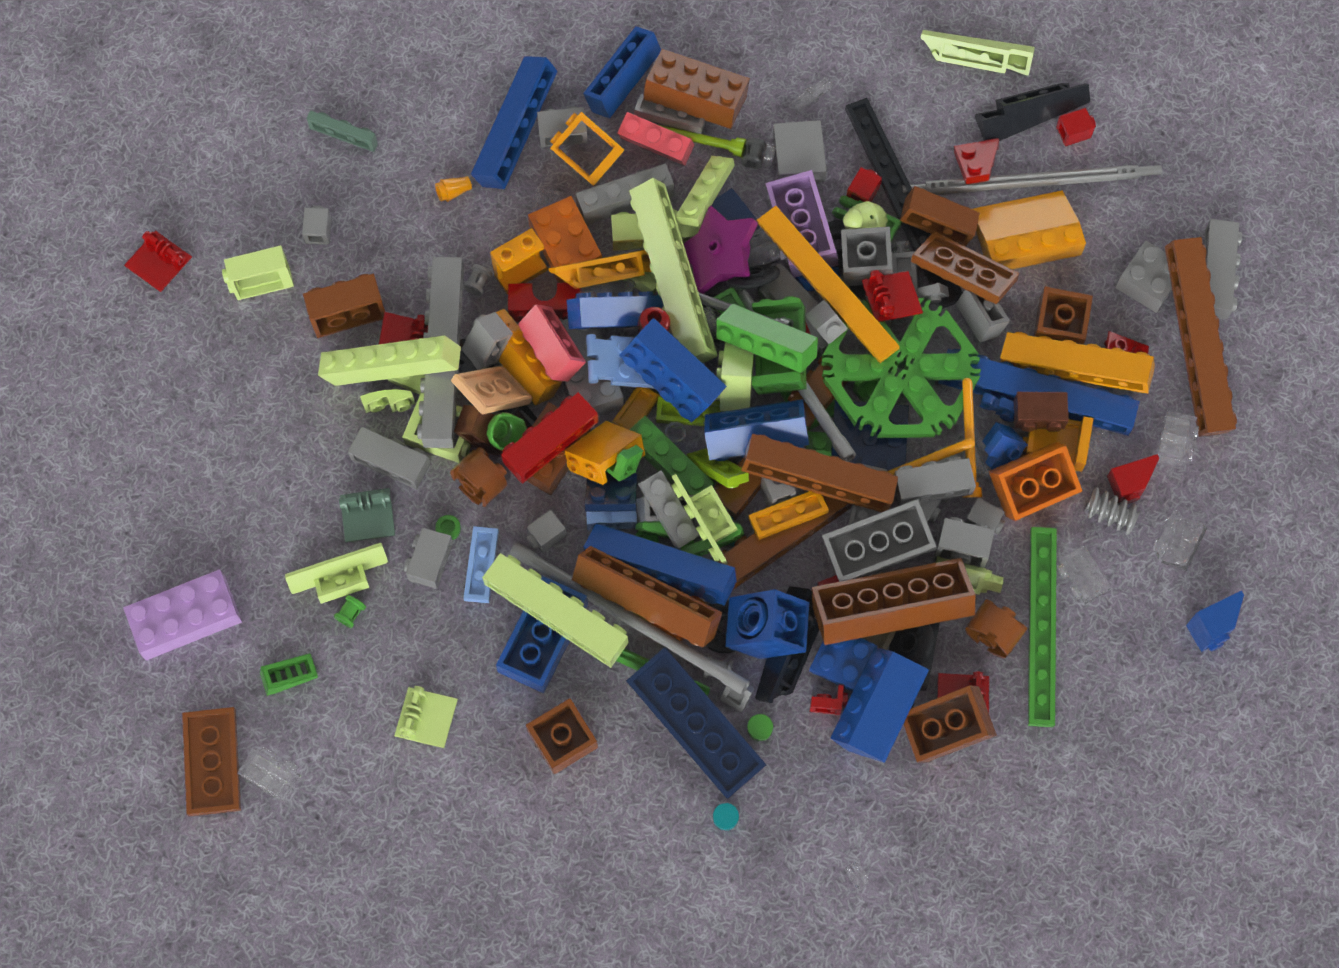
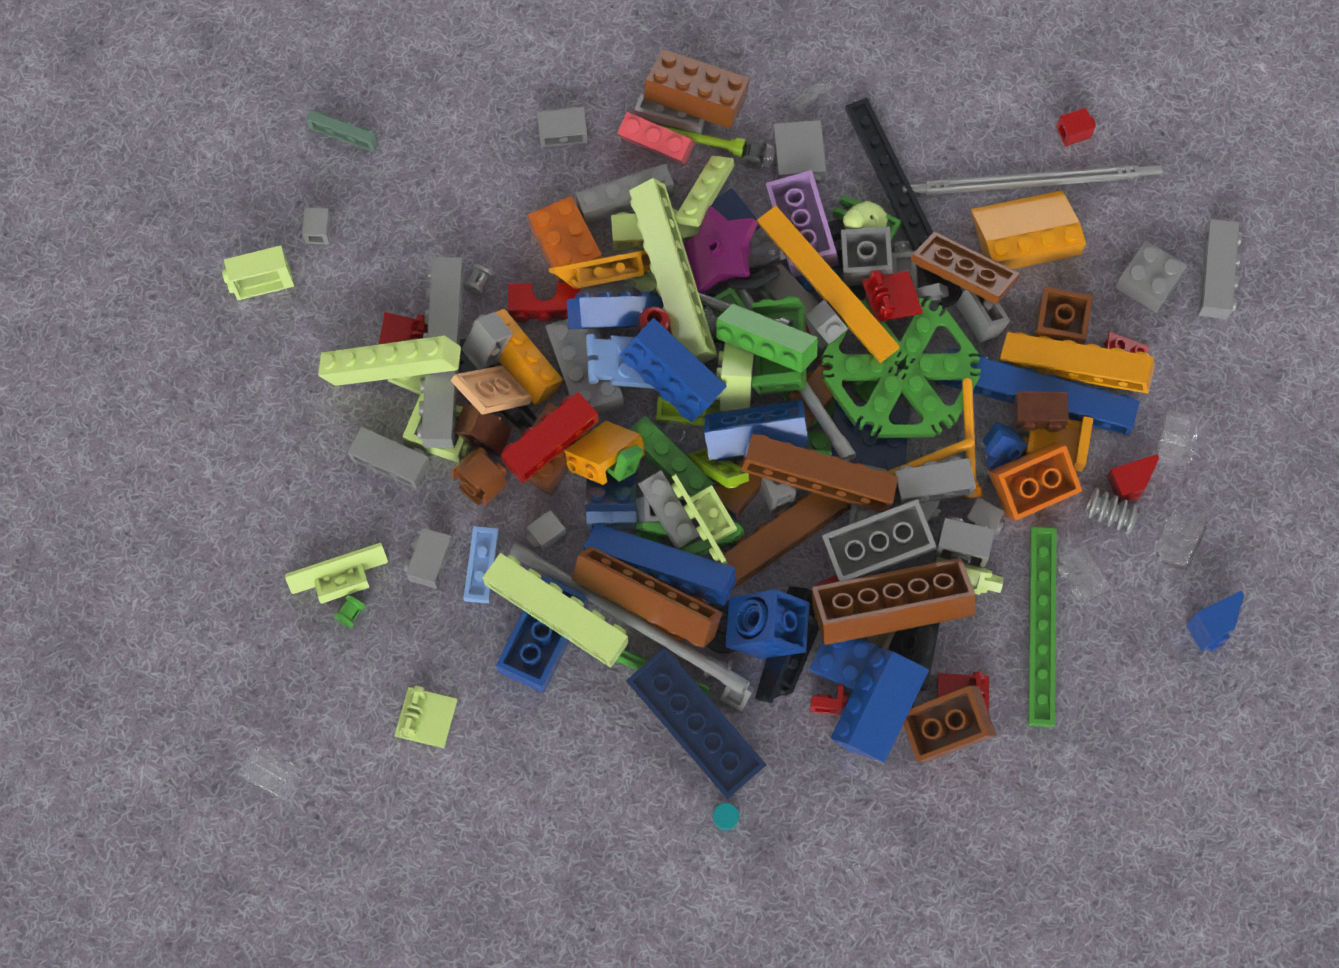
lavender brick [123,569,242,661] -> none
red hinge [124,230,192,292] -> none
dark orange plate [182,707,241,817] -> none
bright green slope [260,653,318,696] -> none
dark orange brick [303,273,385,338] -> none
sand green hinge [339,488,395,543] -> none
yellowish green slope [360,389,416,413] -> none
light orange cone [435,176,472,202] -> none
bright green tile [435,515,461,540] -> none
blue brick [471,56,558,189] -> none
bright green hair [486,412,527,451] -> none
light orange panel [490,228,548,294] -> none
coral brick [518,304,586,382] -> none
dark orange brick [526,698,598,775] -> none
light orange window [549,112,624,186] -> none
blue brick [583,26,661,119] -> none
light orange tile [612,387,660,429] -> none
bright green tile [747,714,773,741] -> none
light orange plate [749,491,829,540] -> none
red brick [846,167,882,202] -> none
dark orange brick [900,186,980,247] -> none
yellowish green wedge [921,30,1035,76] -> none
wing [954,138,999,185] -> none
dark orange brick [965,599,1027,658] -> none
black wedge [975,83,1090,141] -> none
blue plate [979,393,1014,422] -> none
dark orange brick [1165,237,1237,437] -> none

